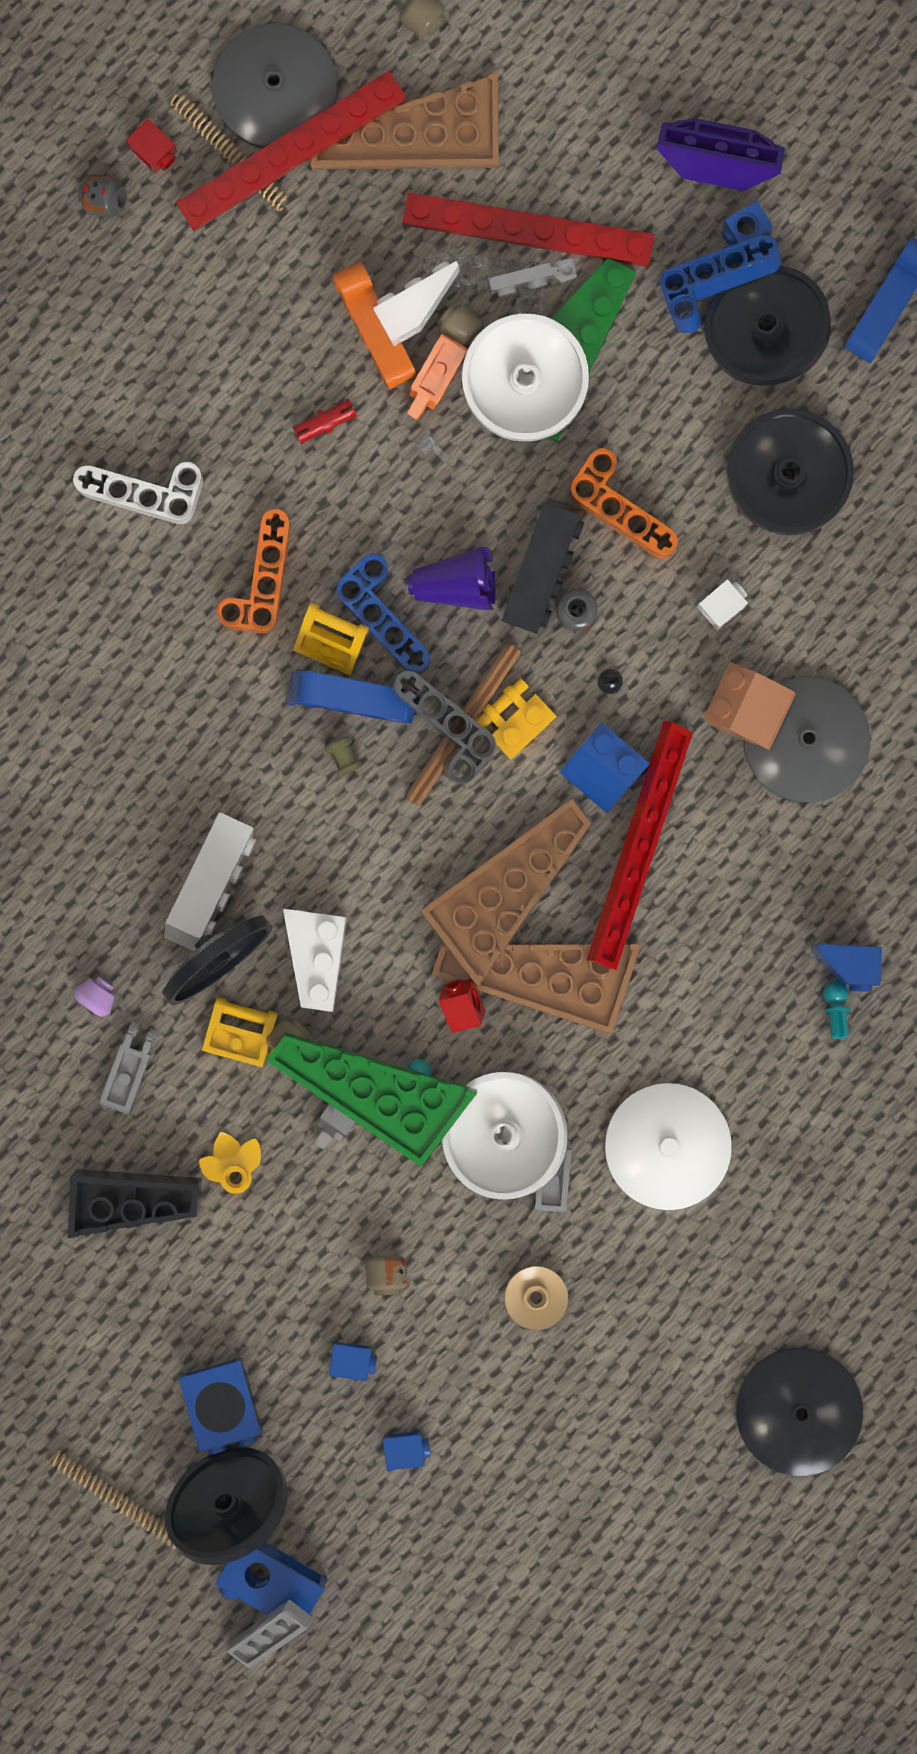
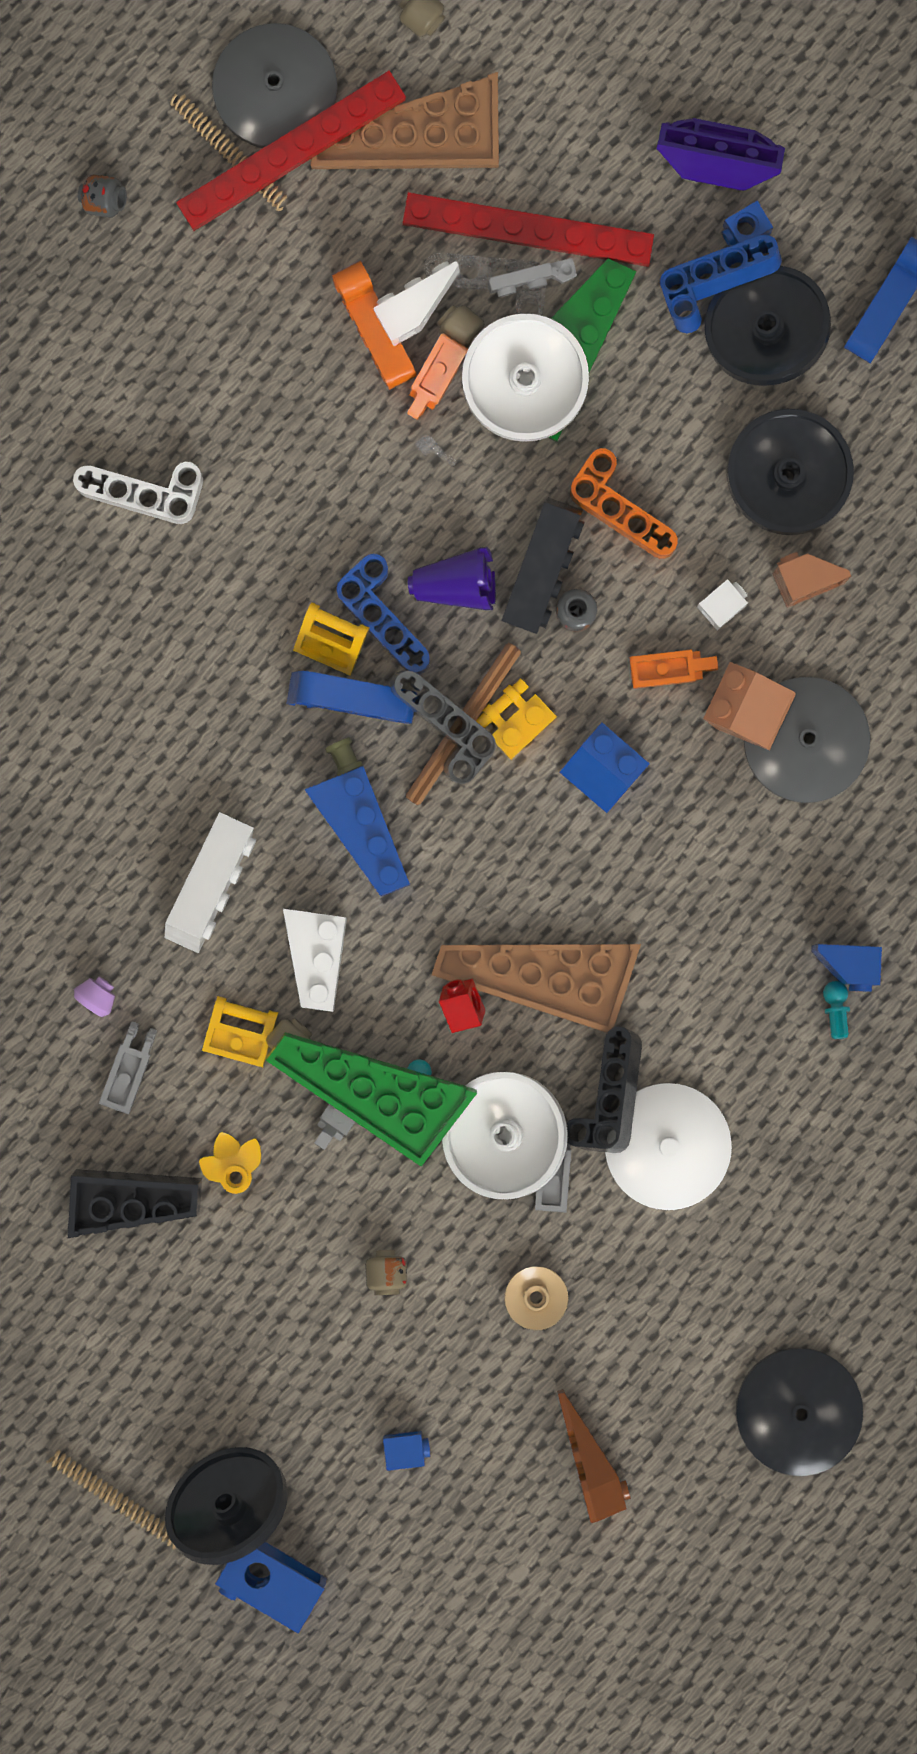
red brick [126,118,177,174] -> none
black dish [162,915,272,1005] -> none
blue brick [179,1358,263,1455] -> none
orange beam [217,509,291,633] -> none
light grey tile [225,1599,314,1668] -> none
red pin [292,399,357,445] -> none
blue brick [329,1341,377,1381] -> none
medium nougat wing [421,799,591,988] -> none
red plate [587,721,693,970] -> none
black hinge [598,669,623,694] -> none
none -> blue wedge [304,766,410,897]
none -> dark orange wedge [557,1389,631,1523]
none -> black beam [566,1026,642,1153]
none -> orange hinge [629,650,718,689]
none -> nougat slope [772,552,851,608]

